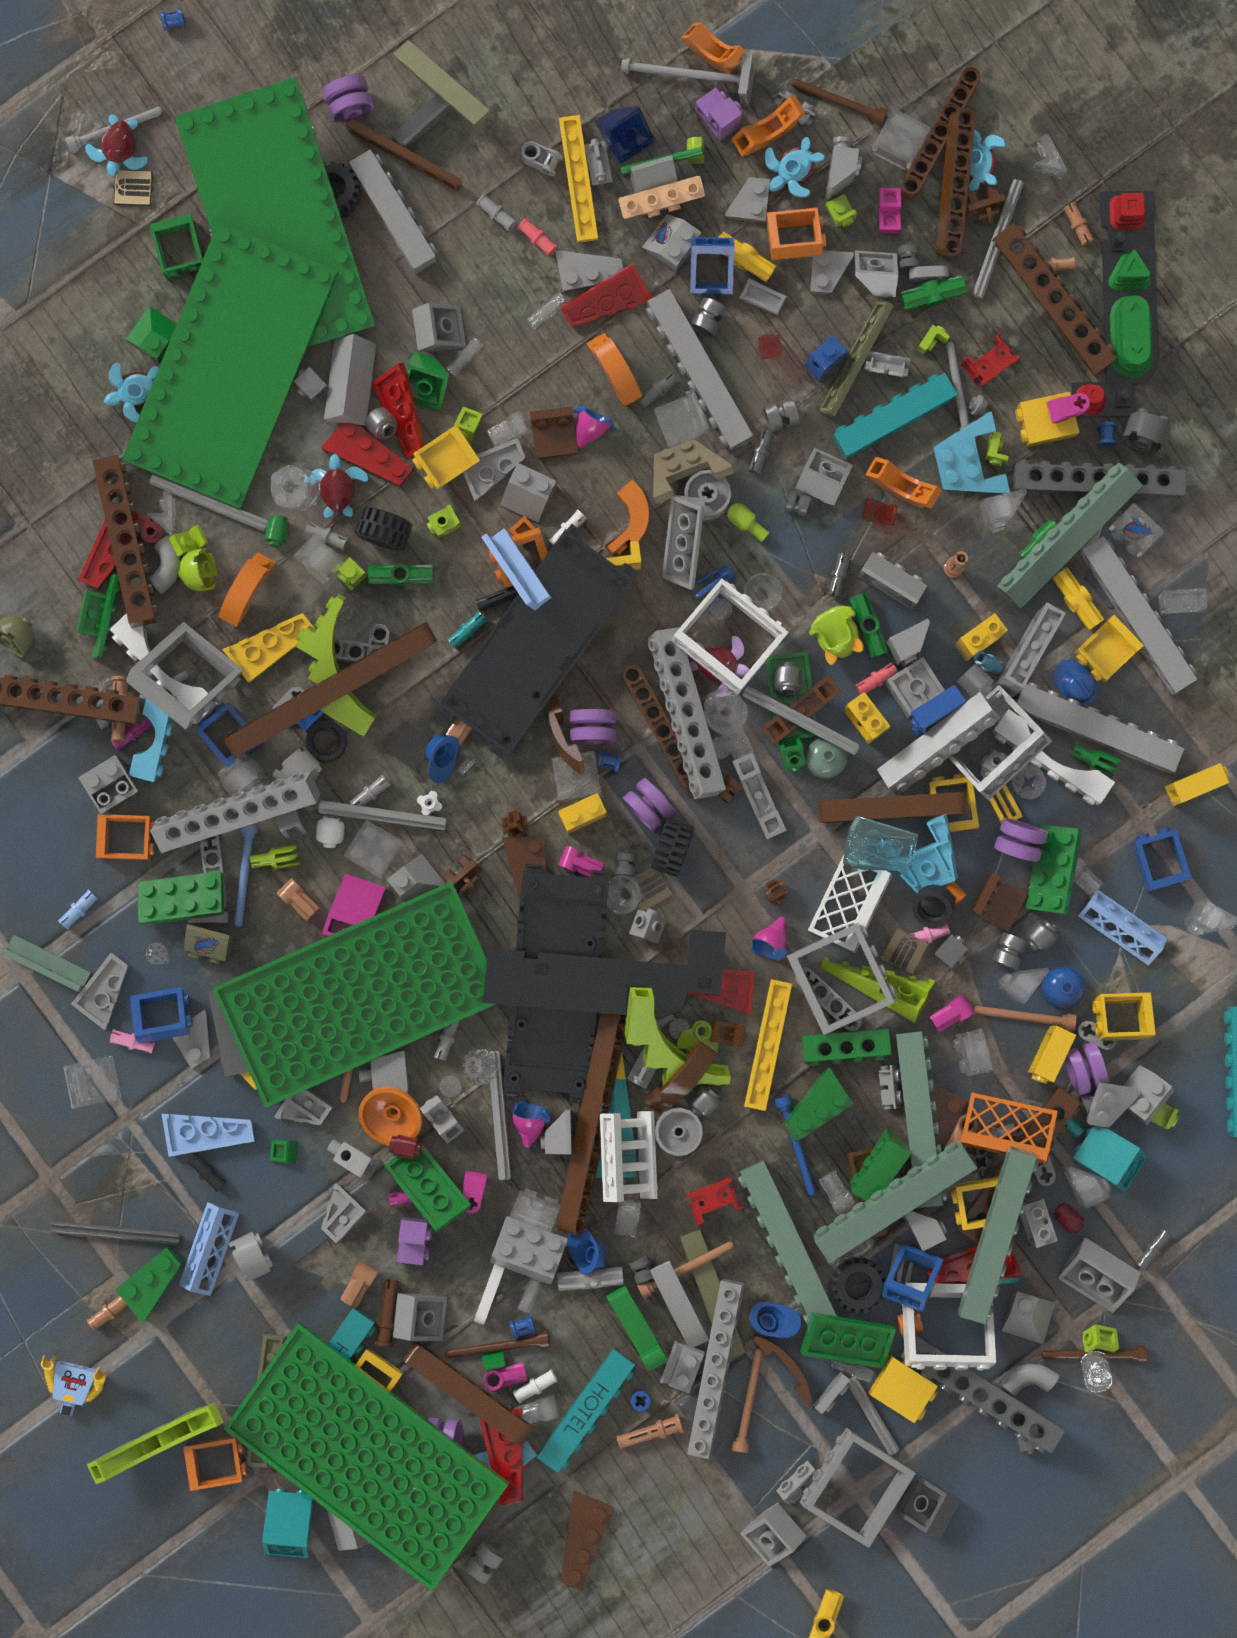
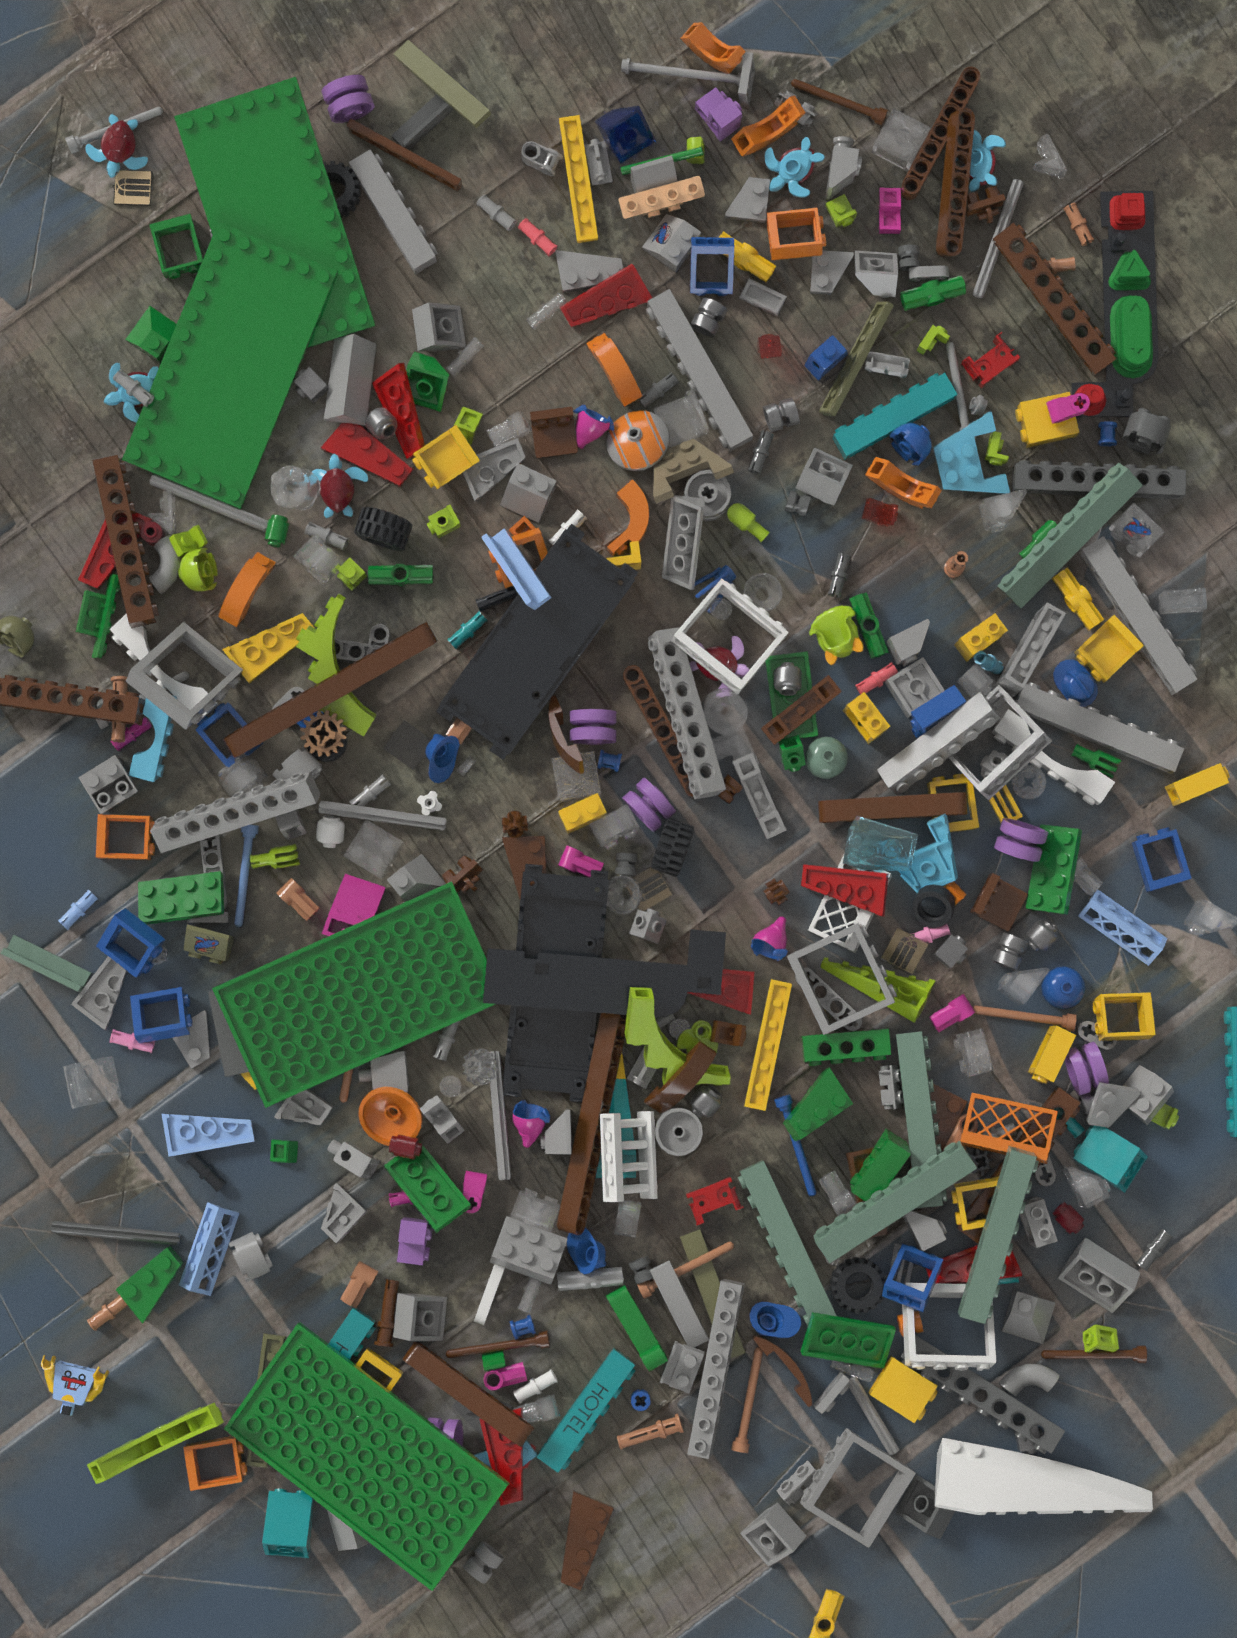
blue bush [160,8,185,31] -> none
light grey axle [743,686,860,755] -> none
light grey slope [858,552,927,610] -> none
clear wheel [1081,1351,1113,1393] -> none
none -> blue window [96,908,165,978]
none -> light grey pin [113,369,154,407]
none -> medium nougat gear [300,710,348,757]
none -> clear brick [589,804,639,851]
none -> orange dish [606,410,669,471]
none -> red wing [801,864,889,917]
none -> blue cylinder [889,423,932,466]
none -> white wedge [935,1438,1153,1515]

